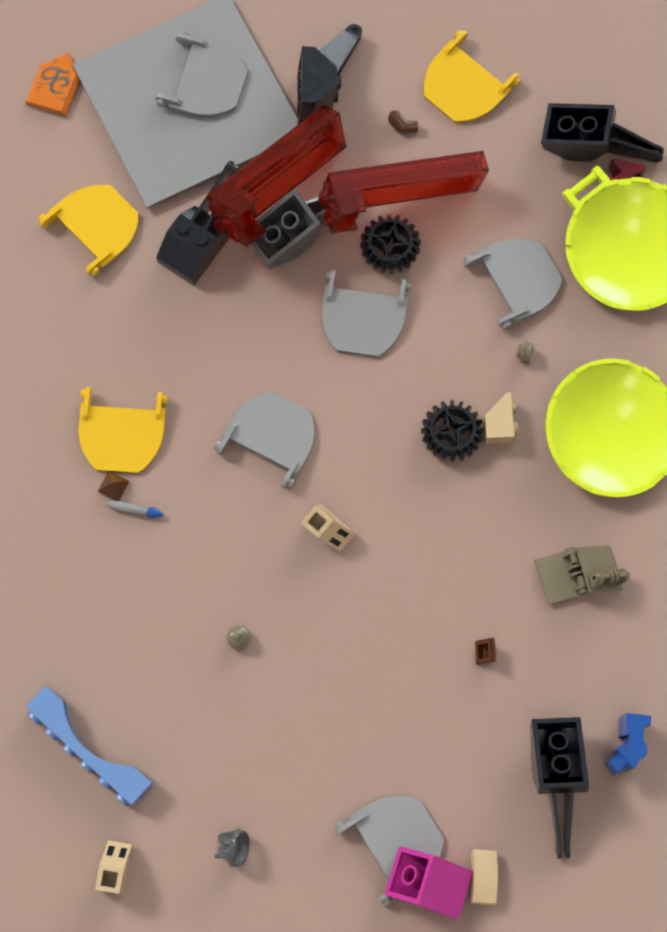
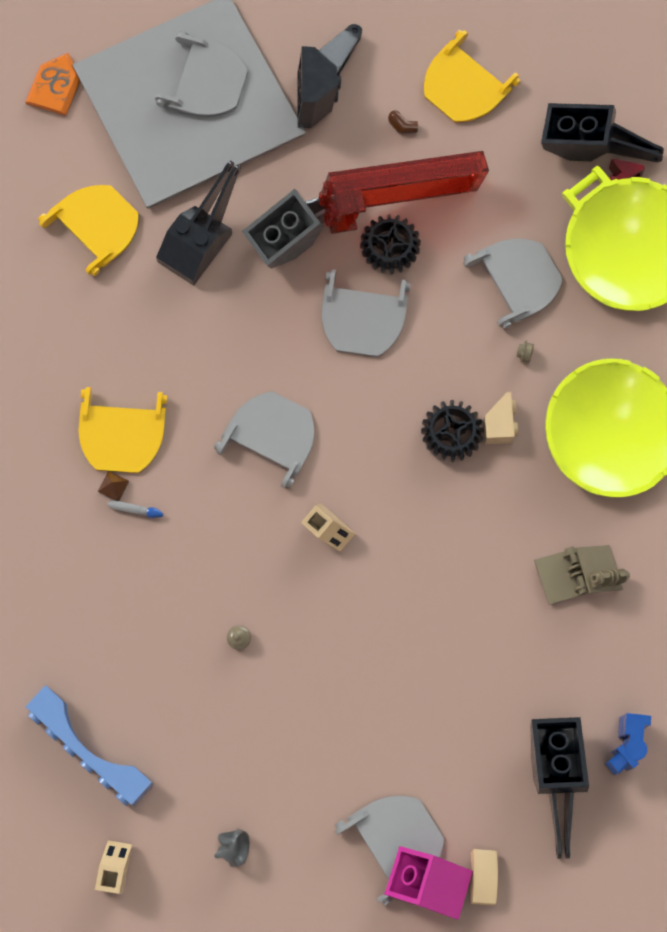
clear red brick [207,105,347,247] -> none
reddish brown slope [475,638,497,665] -> none

